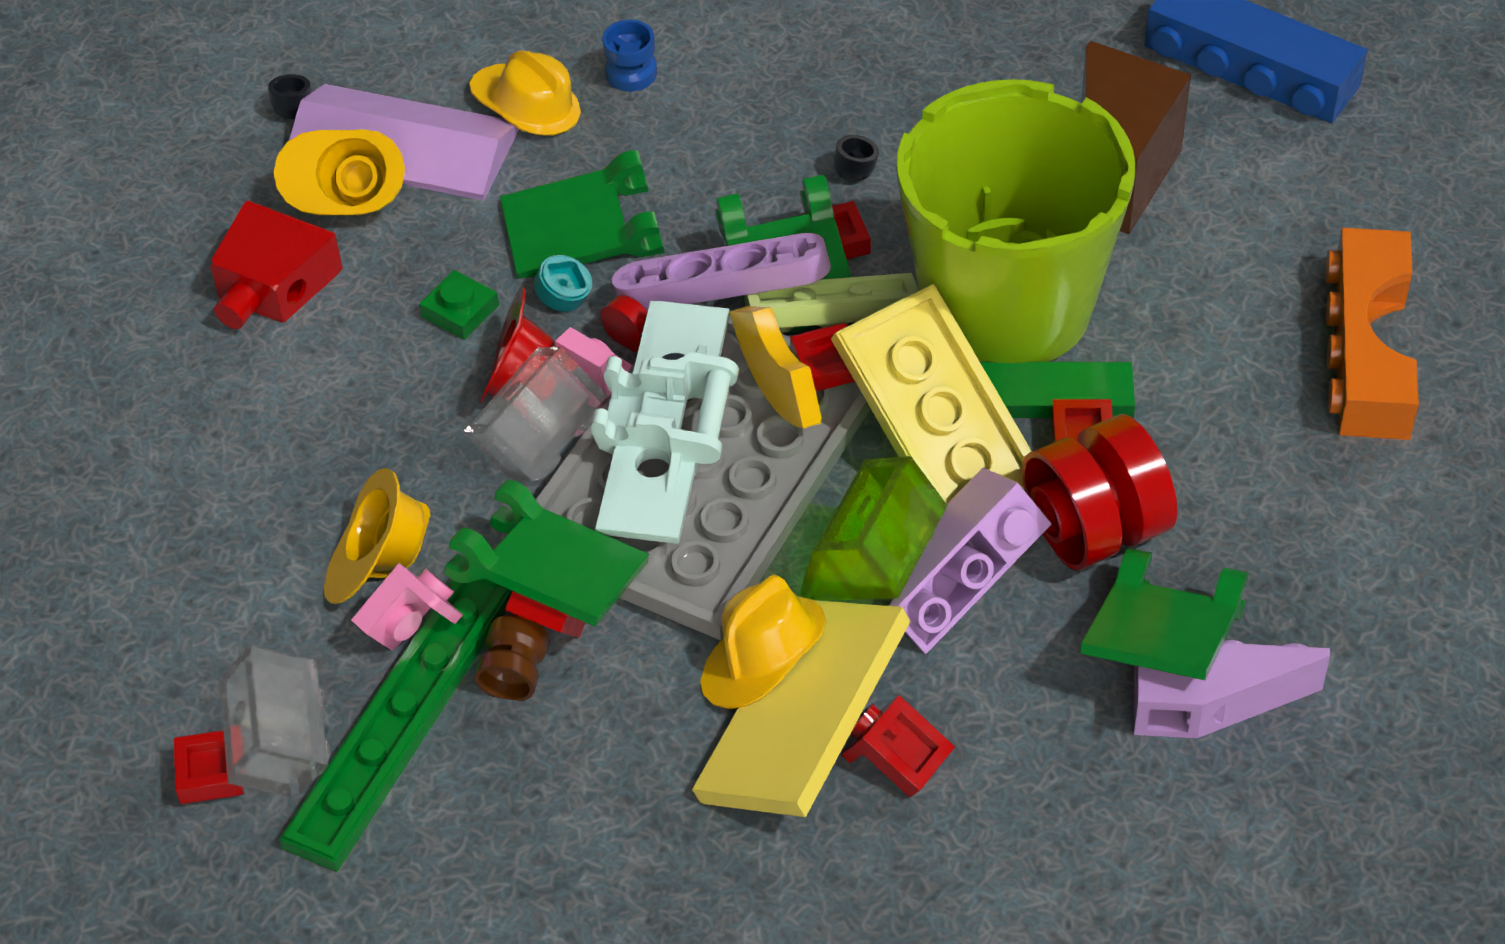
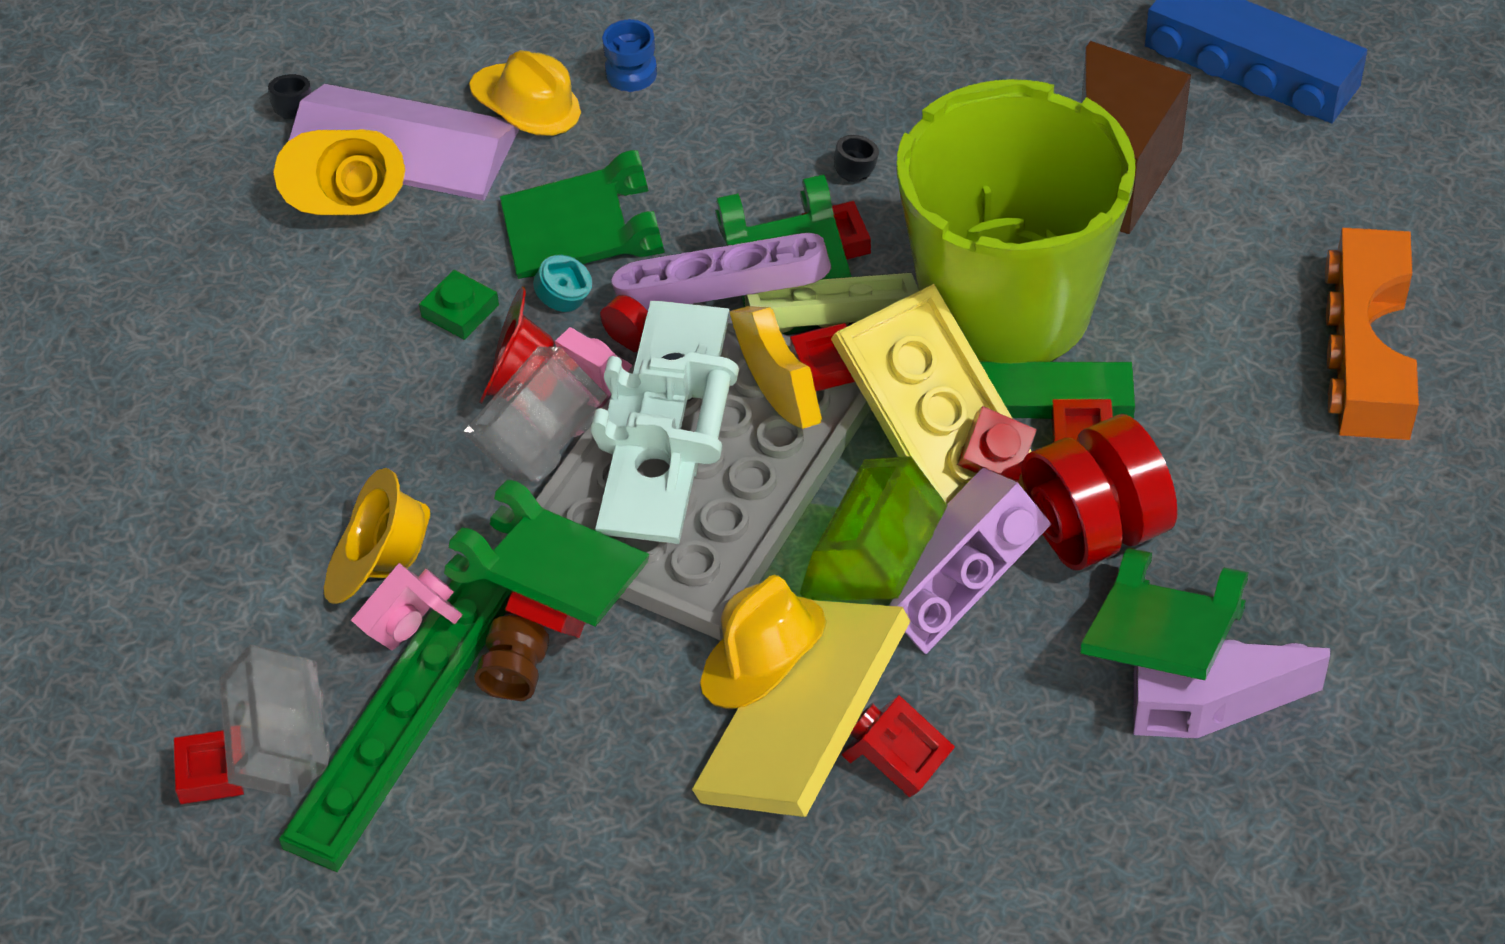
red torso [210,200,343,329] -> none
none -> plate [957,406,1037,482]

